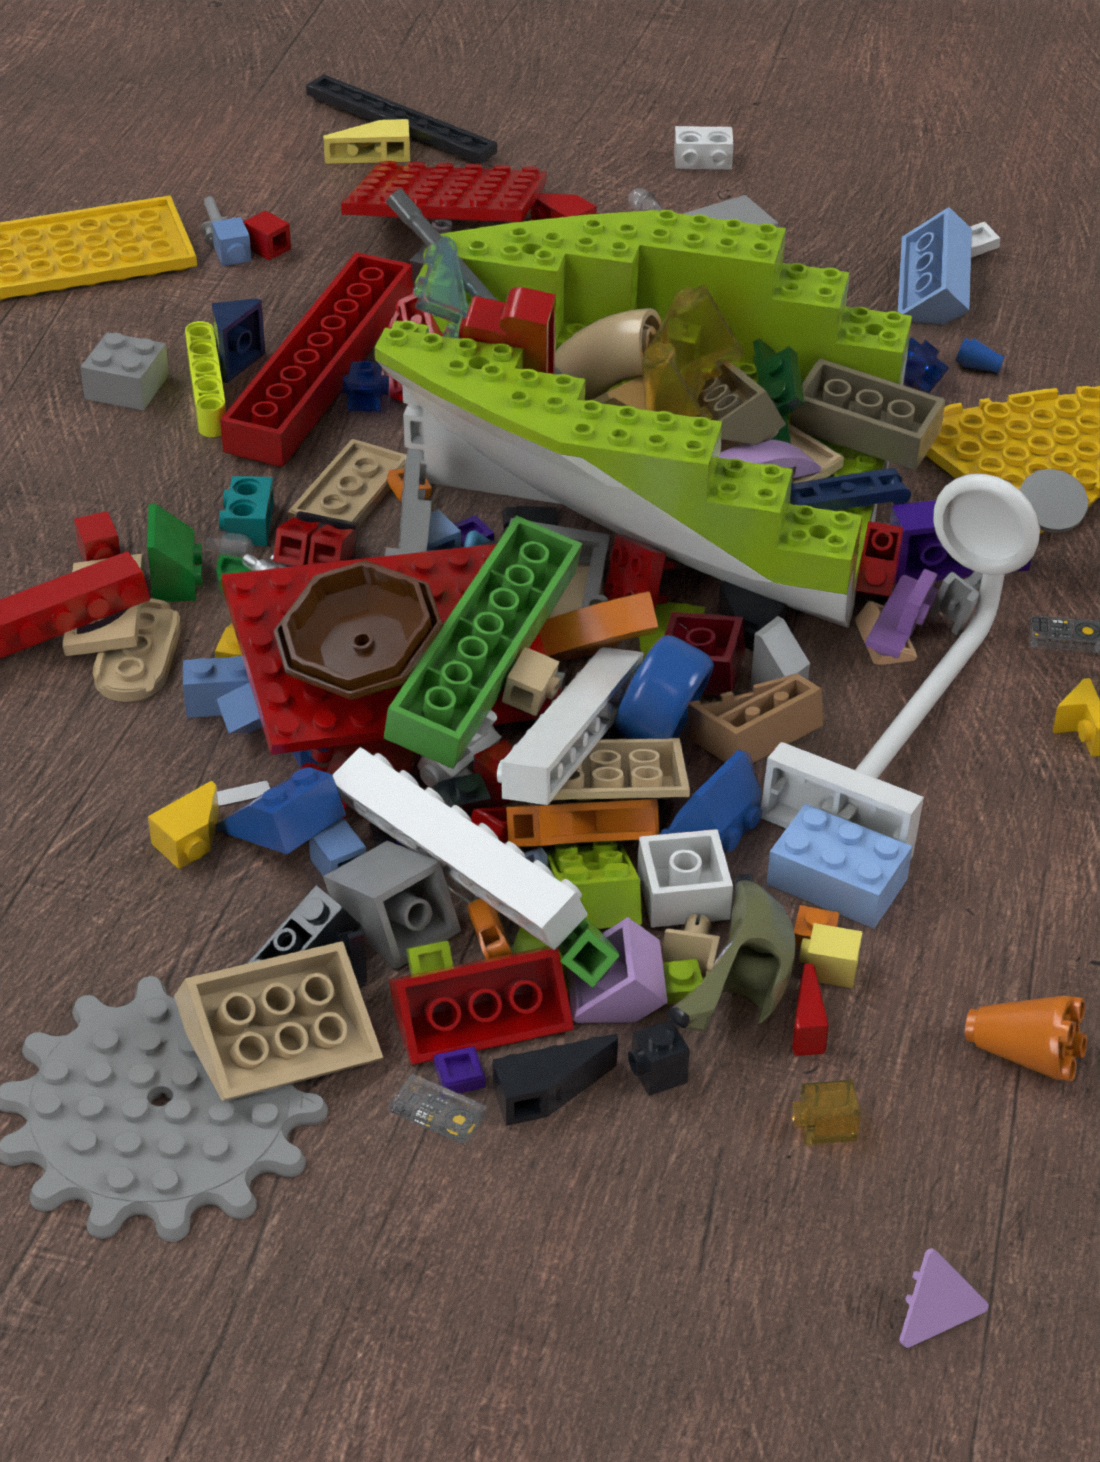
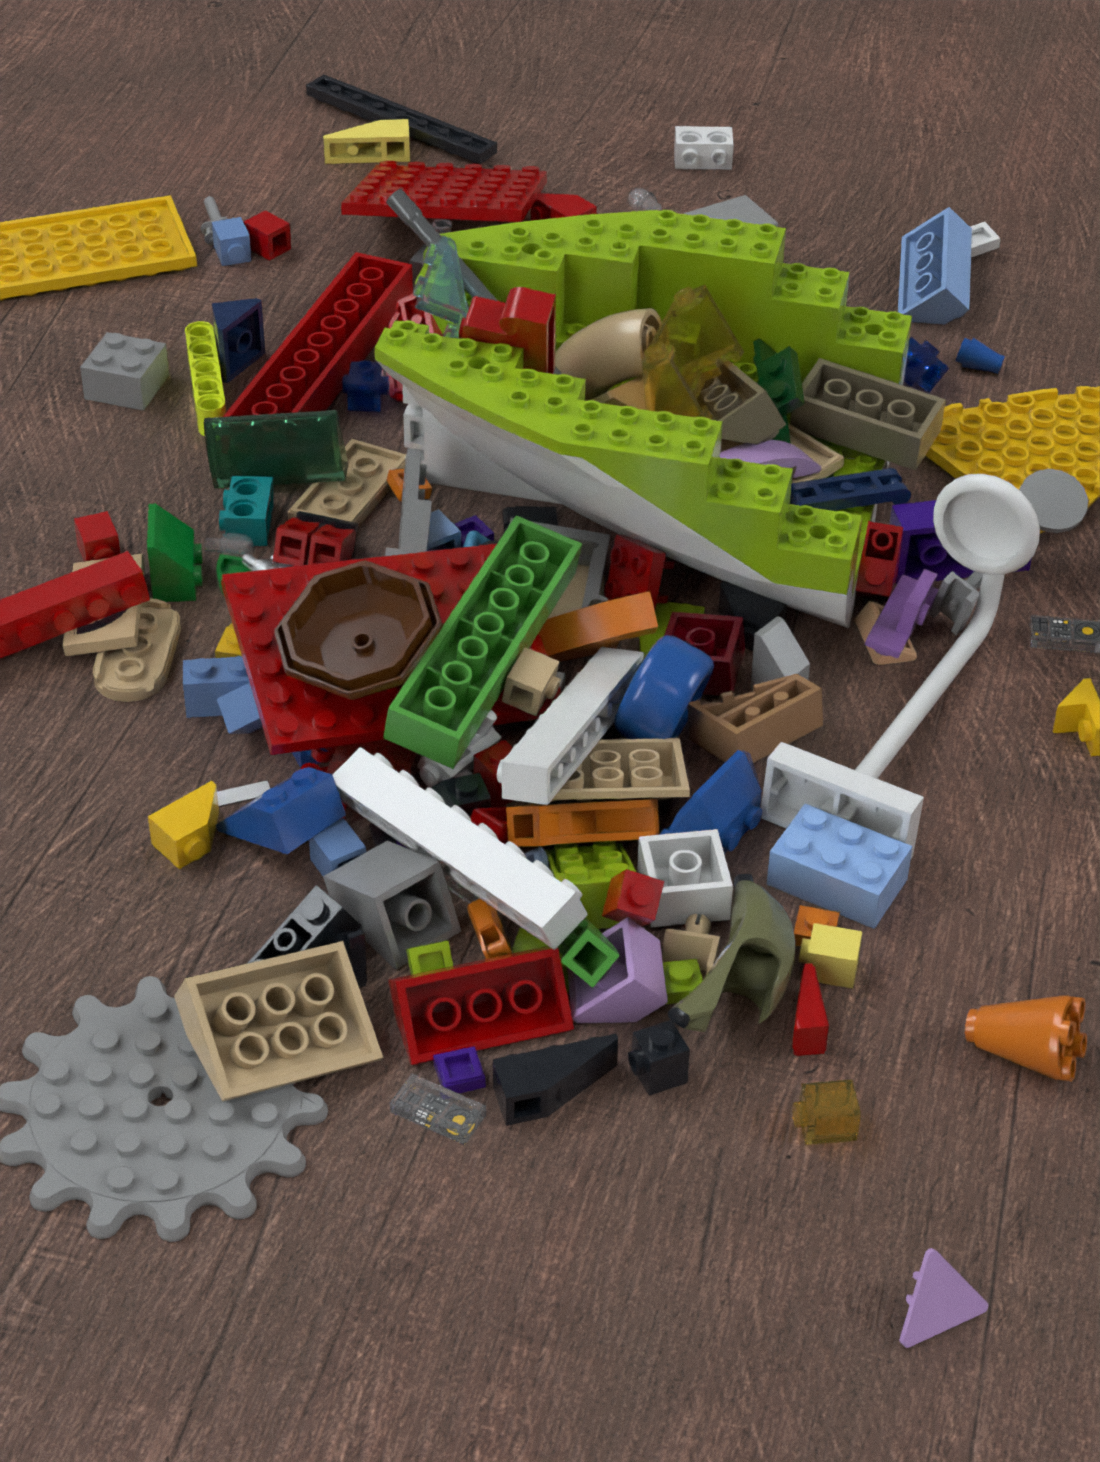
none -> clear green slope [203,410,349,488]
none -> red brick [602,869,665,927]

